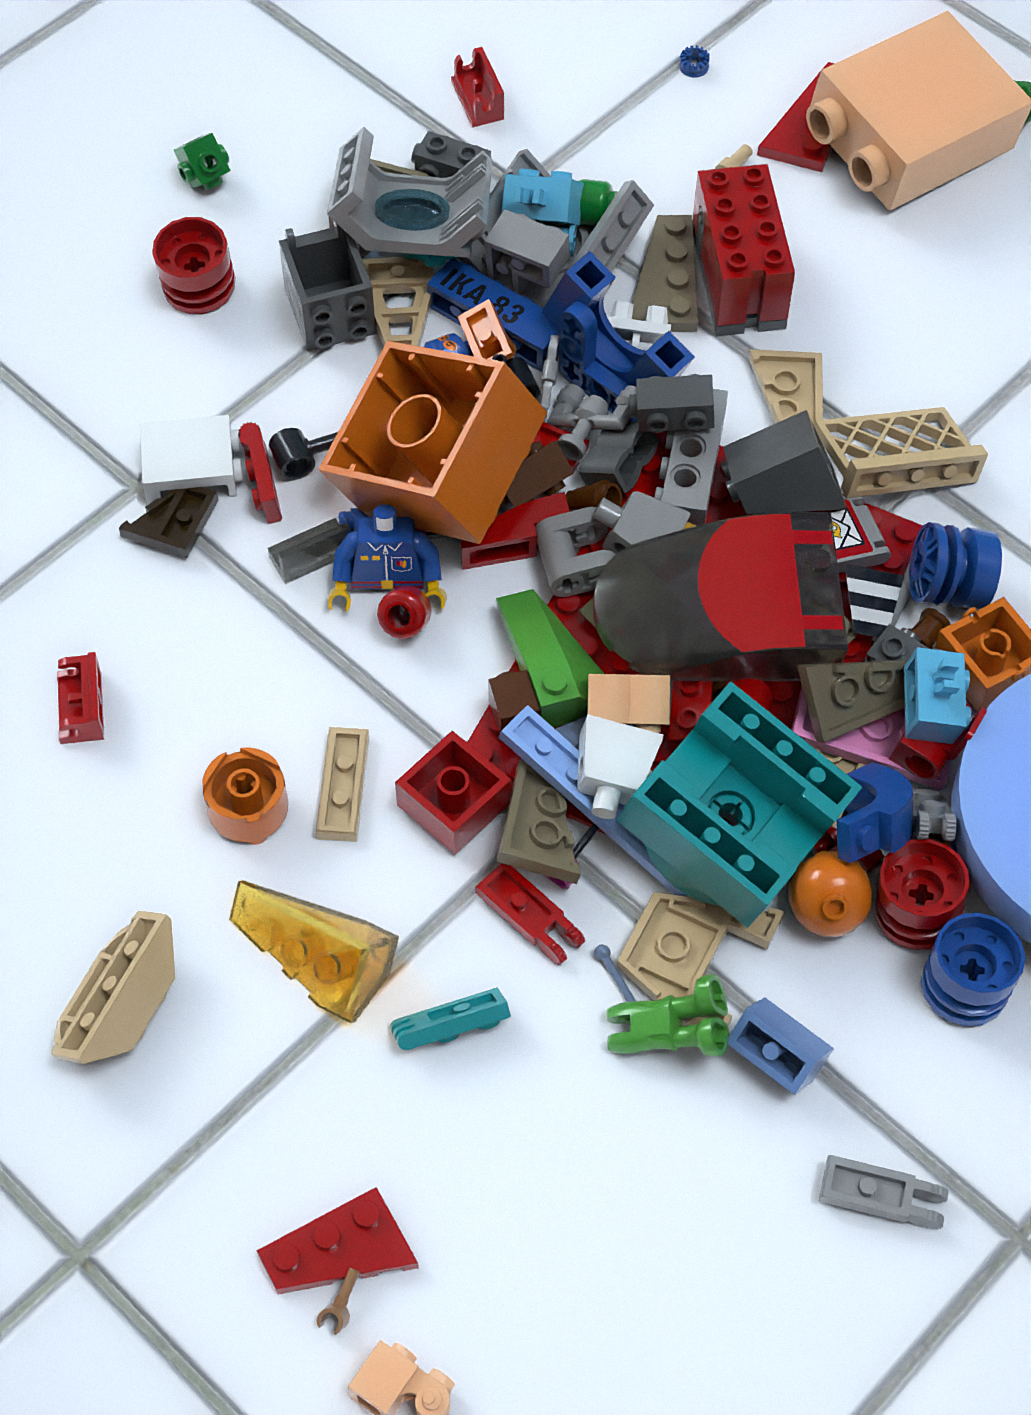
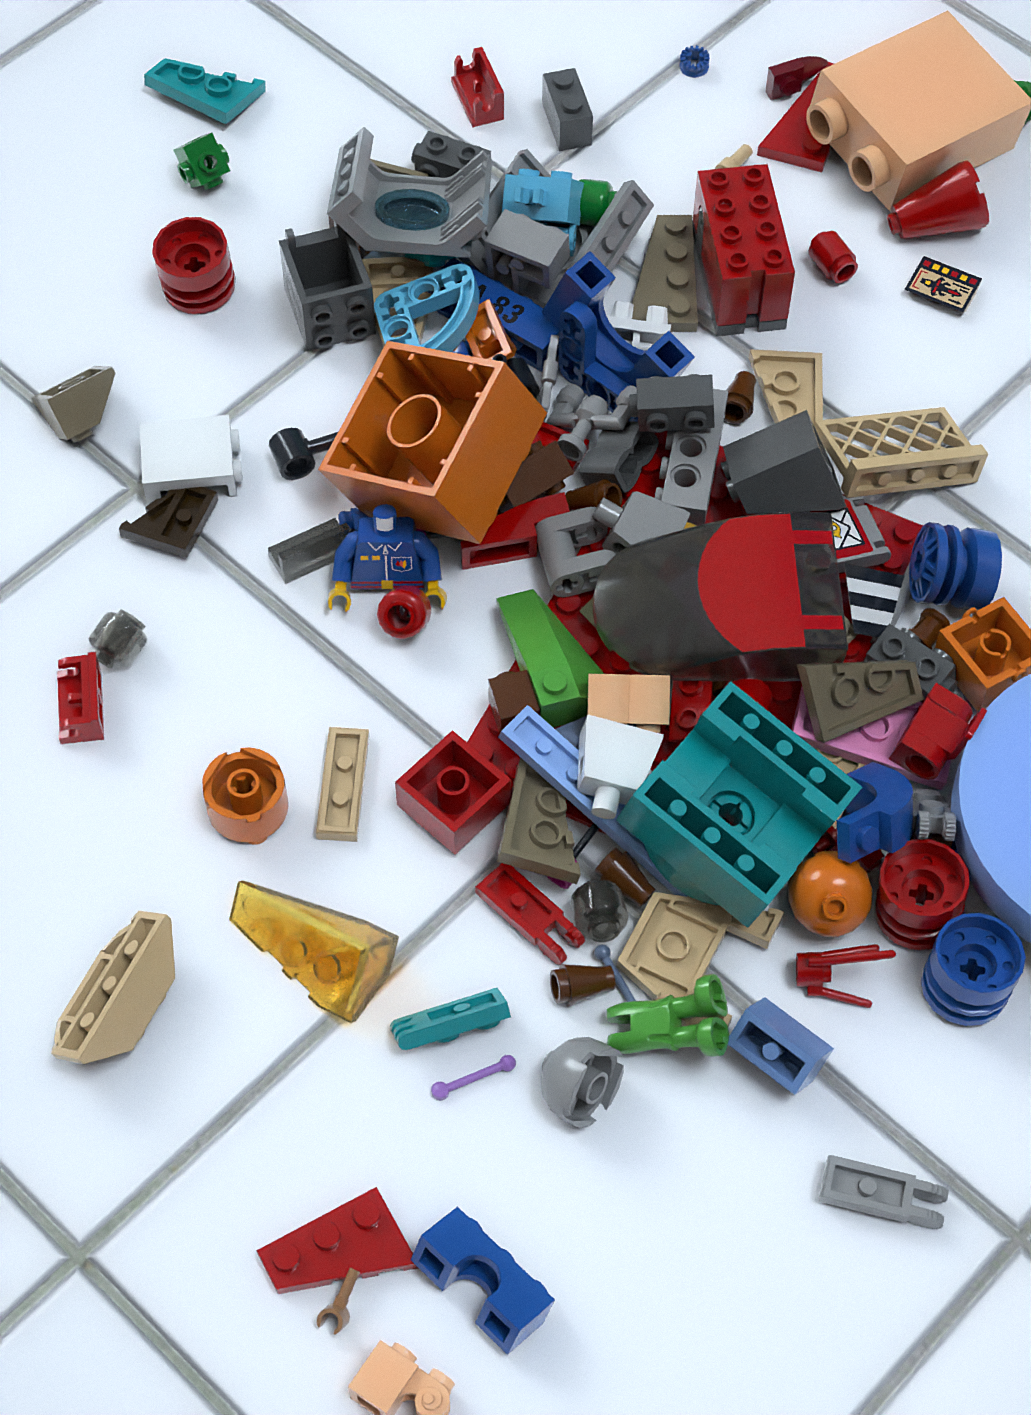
red hinge [238,421,283,524] -> none
medium azure brick [904,647,971,744] -> none
none -> dark tan slope [31,366,116,443]
none -> clear smoke head [88,609,147,669]
none -> teal wing [144,58,266,124]
none -> medium azure beam [374,264,479,352]
none -> blue arch [411,1206,555,1355]
none -> medium lavender hinge [431,1055,516,1101]
none -> light grey cylinder [541,1037,624,1128]
none -> dark grey brick [542,68,593,151]
none -> reddish brown cone [550,964,615,1006]
none -> clear smoke head [570,879,629,942]
none -> reddish brown cone [594,848,656,908]
none -> reddish brown cone [724,371,756,424]
none -> dark red plate [765,56,828,101]
none -> red plant [796,944,896,1008]
none -> red brick [808,231,858,283]
none -> red cone [887,160,989,239]
none -> piece [904,256,982,313]

